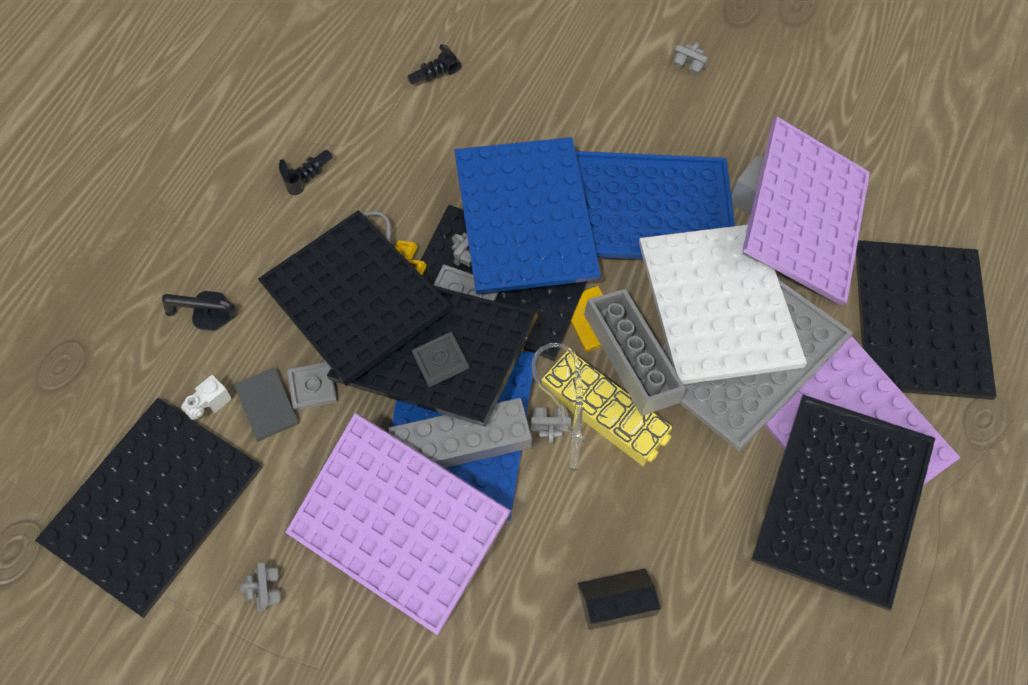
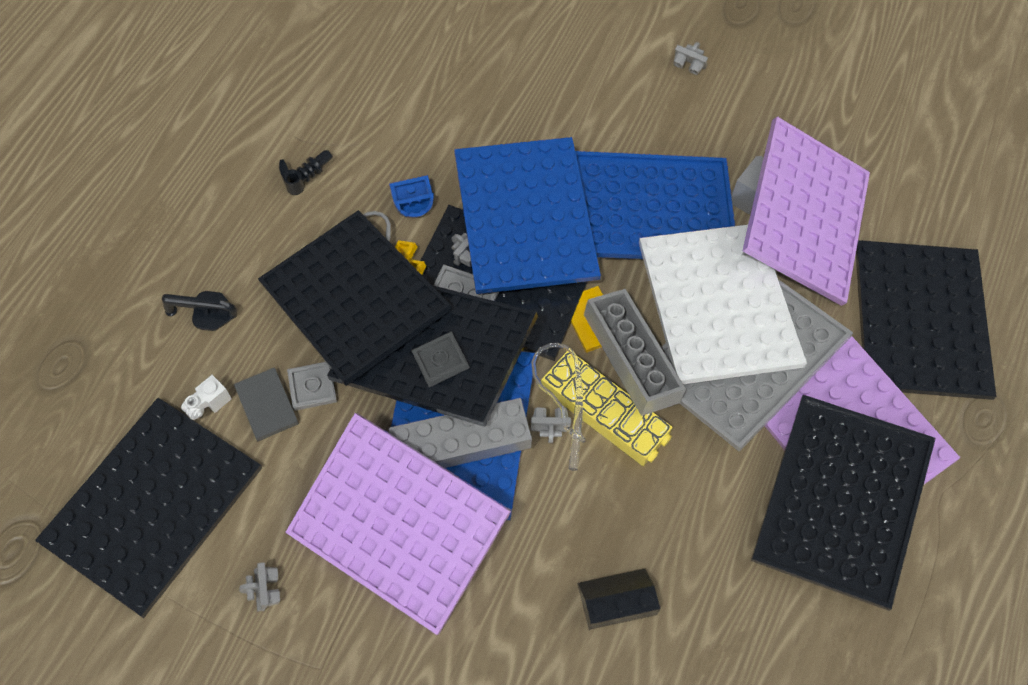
black piece [408,44,461,84] -> none
none -> blue slope [389,175,434,218]

